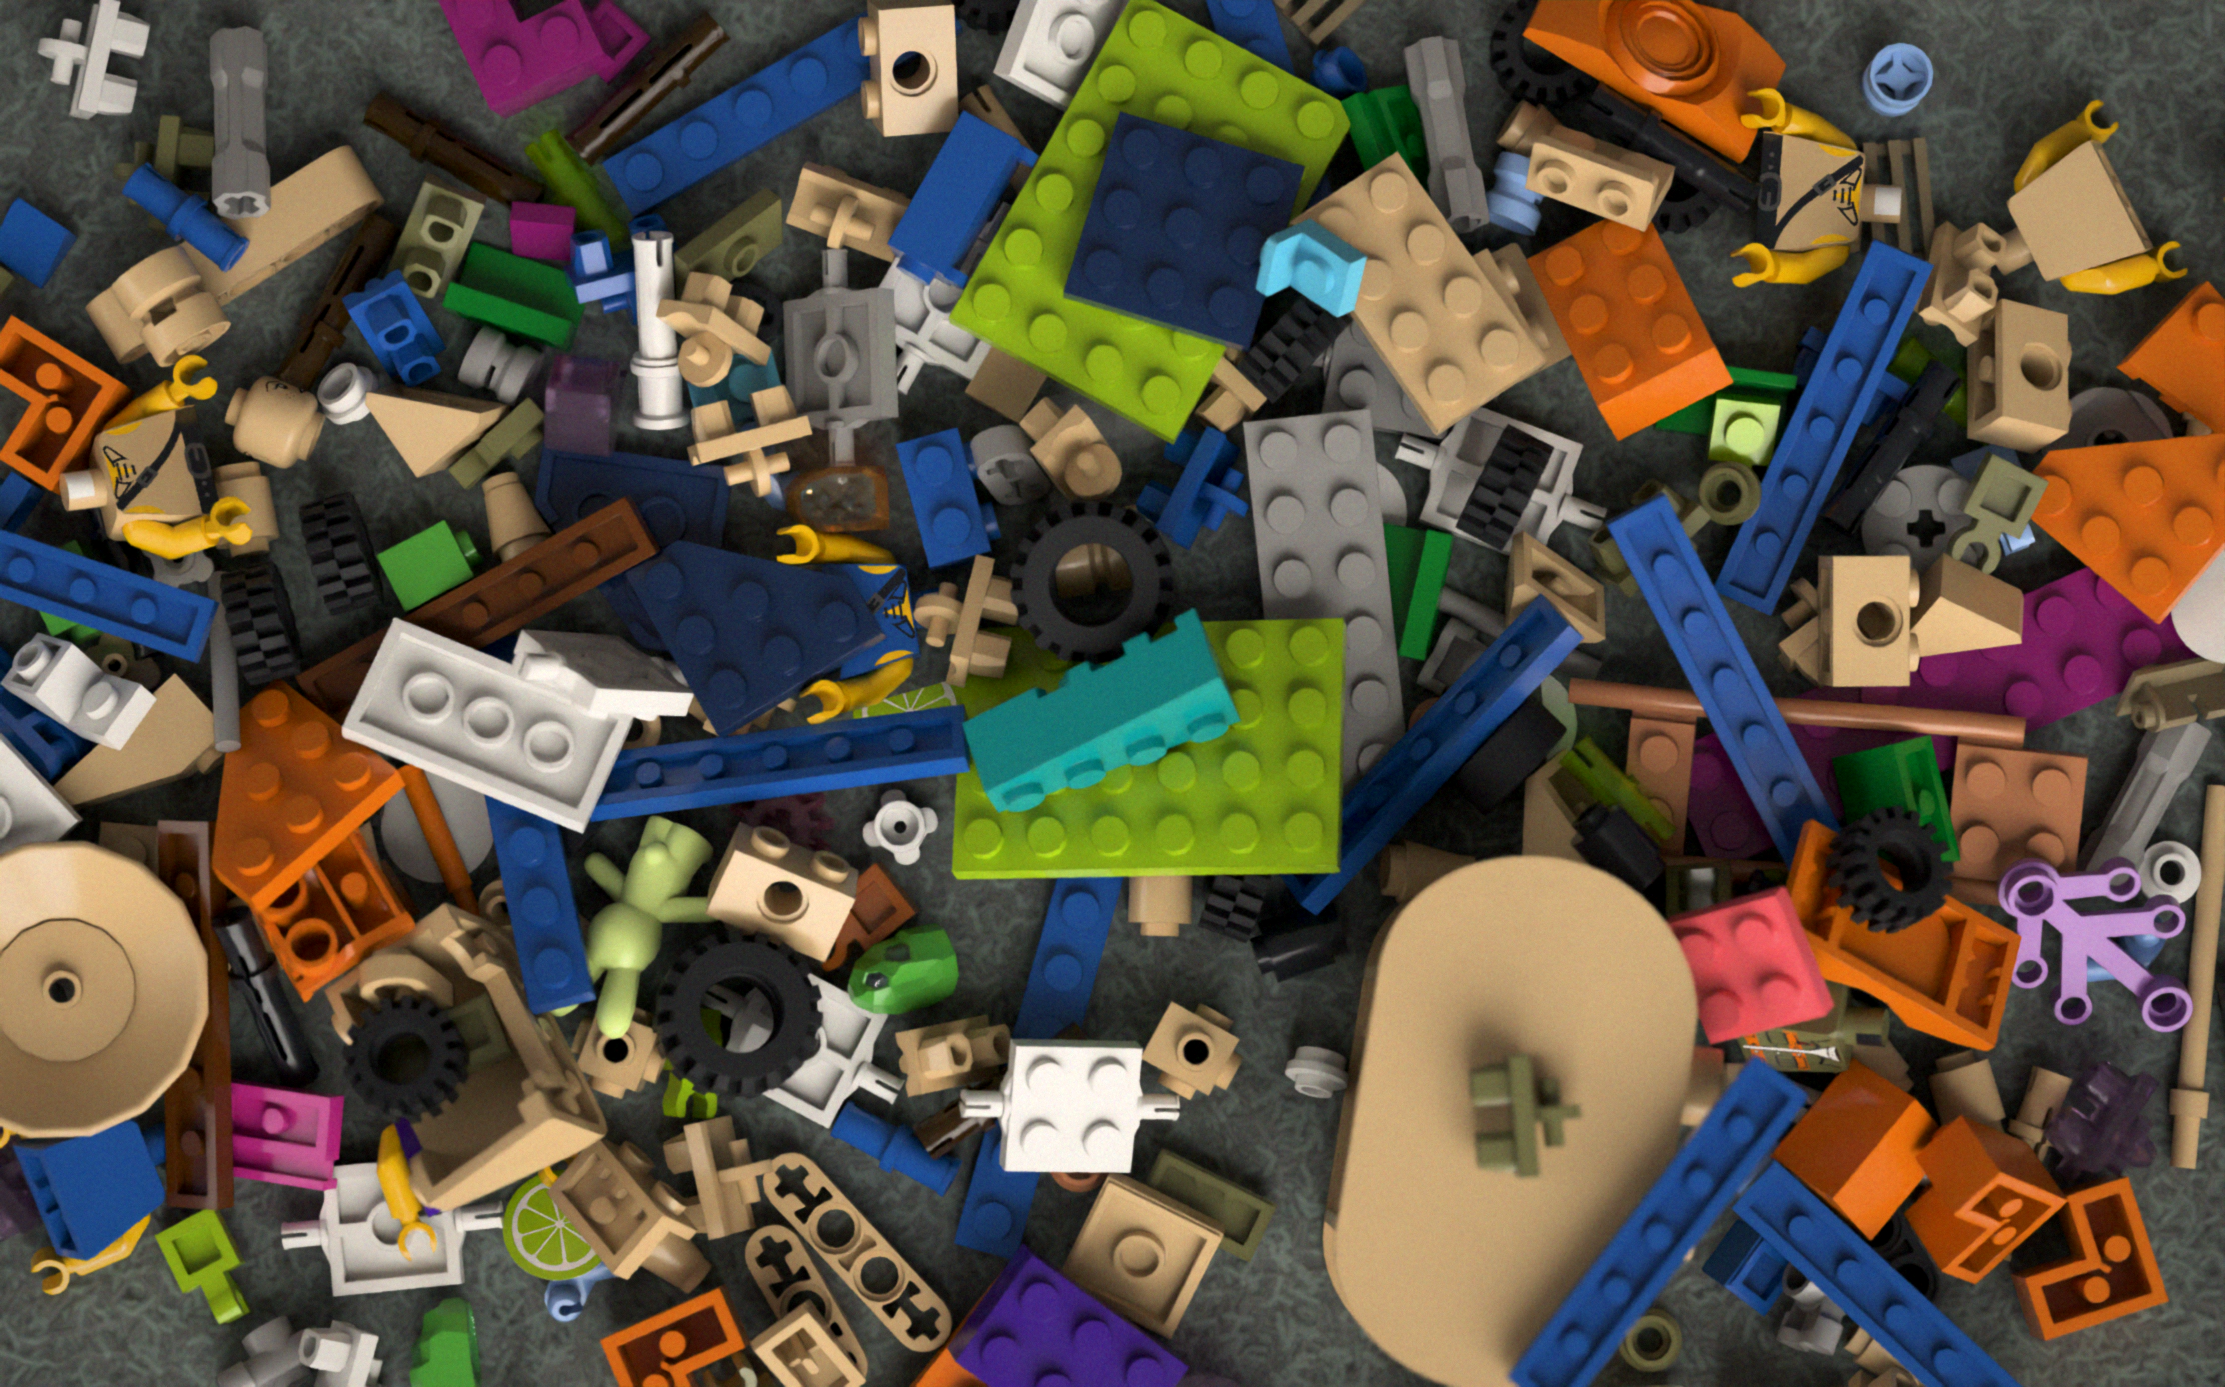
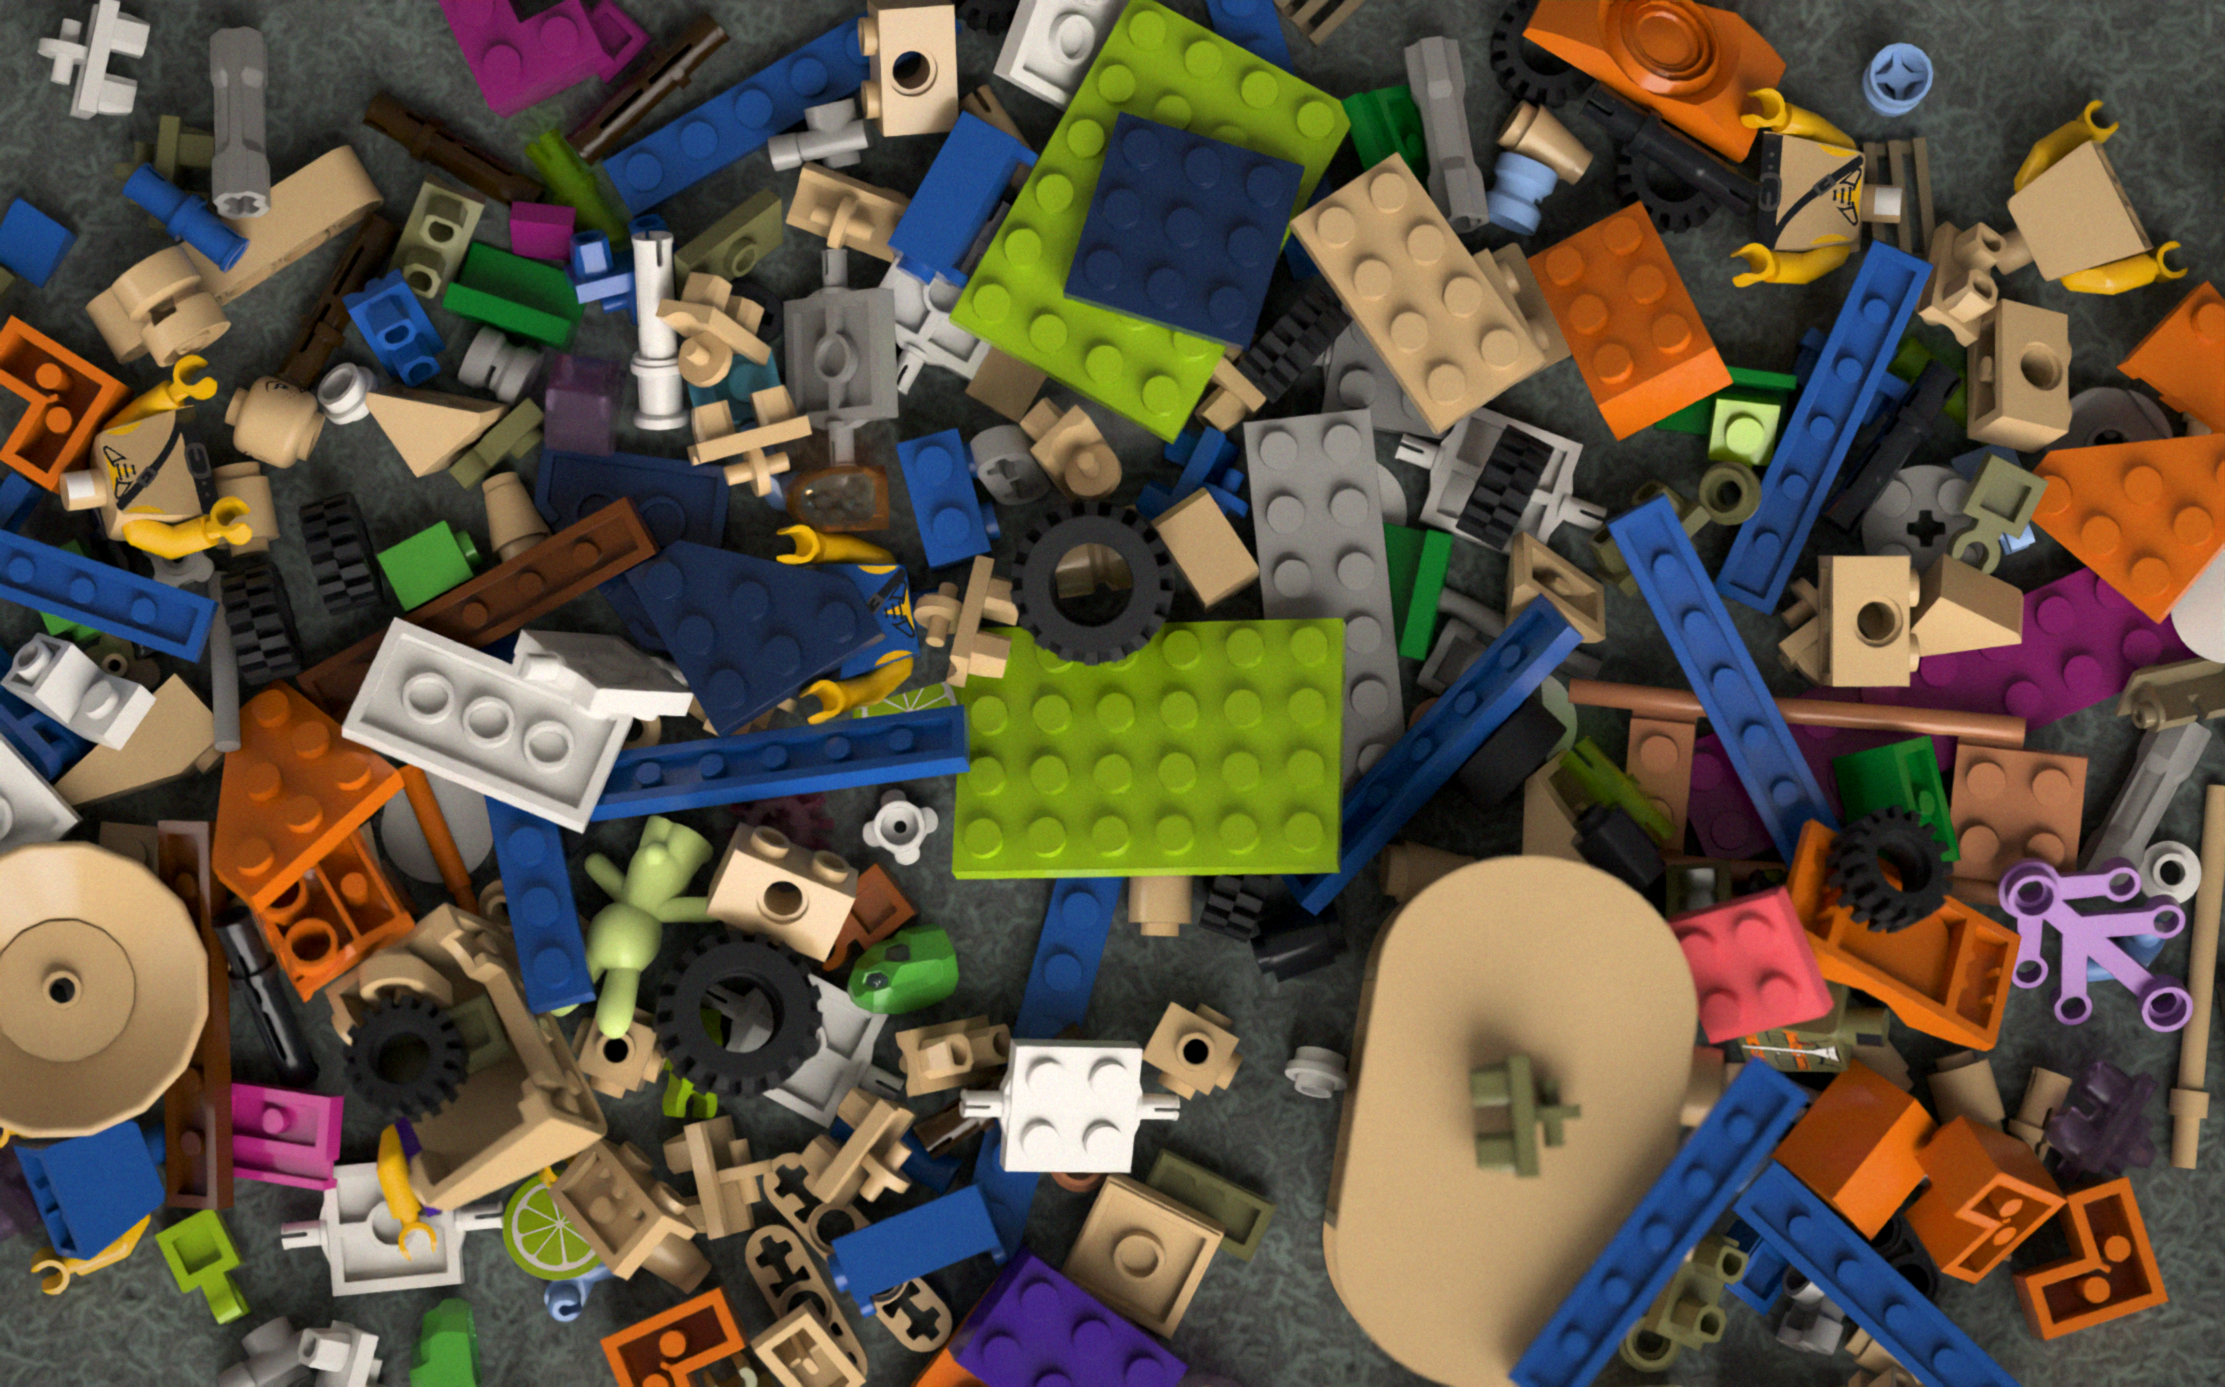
teal wedge [962,608,1241,813] -> none
medium azure bracket [1256,218,1367,318] -> none
blue plate [1310,46,1367,101] -> none
tan bracket [1525,124,1675,232] -> none
none -> light grey plate [768,98,873,172]
none -> tan hips [799,1087,918,1207]
none -> blue brick [827,1180,1010,1318]
none -> tan slope [1150,487,1259,615]
none -> olive hips [1643,1228,1749,1351]

